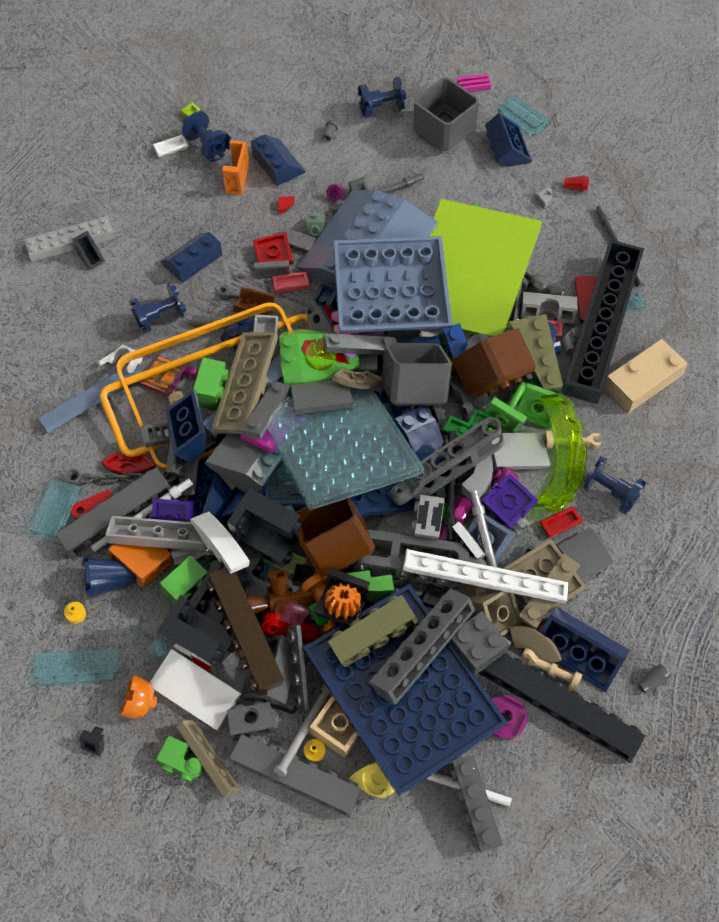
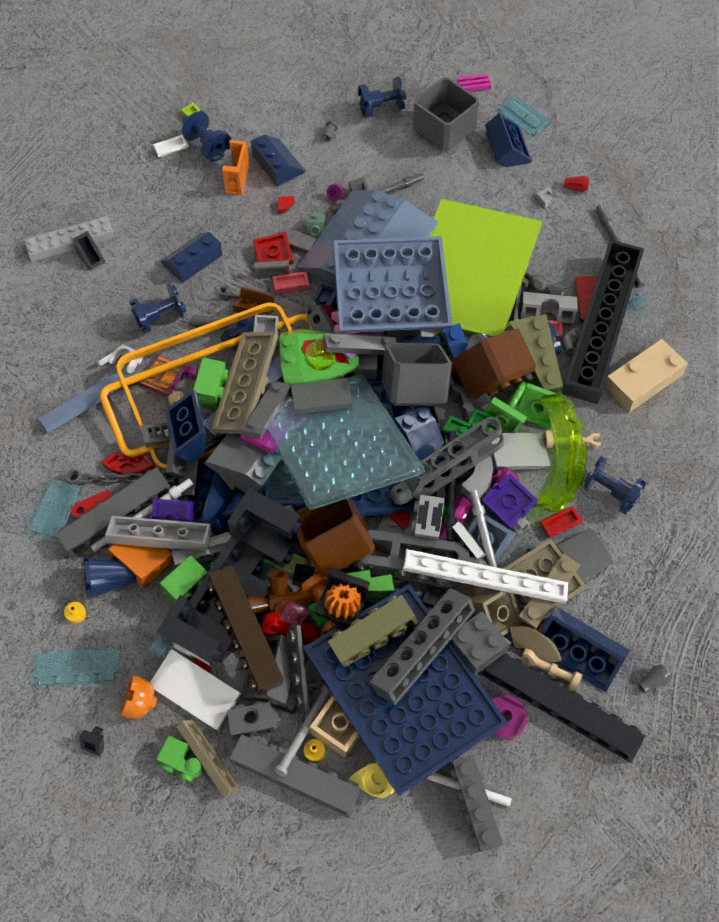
white slope [191,512,250,574] -> none
dark tan tile [332,368,383,389] -> none
none -> red tile [390,512,410,530]

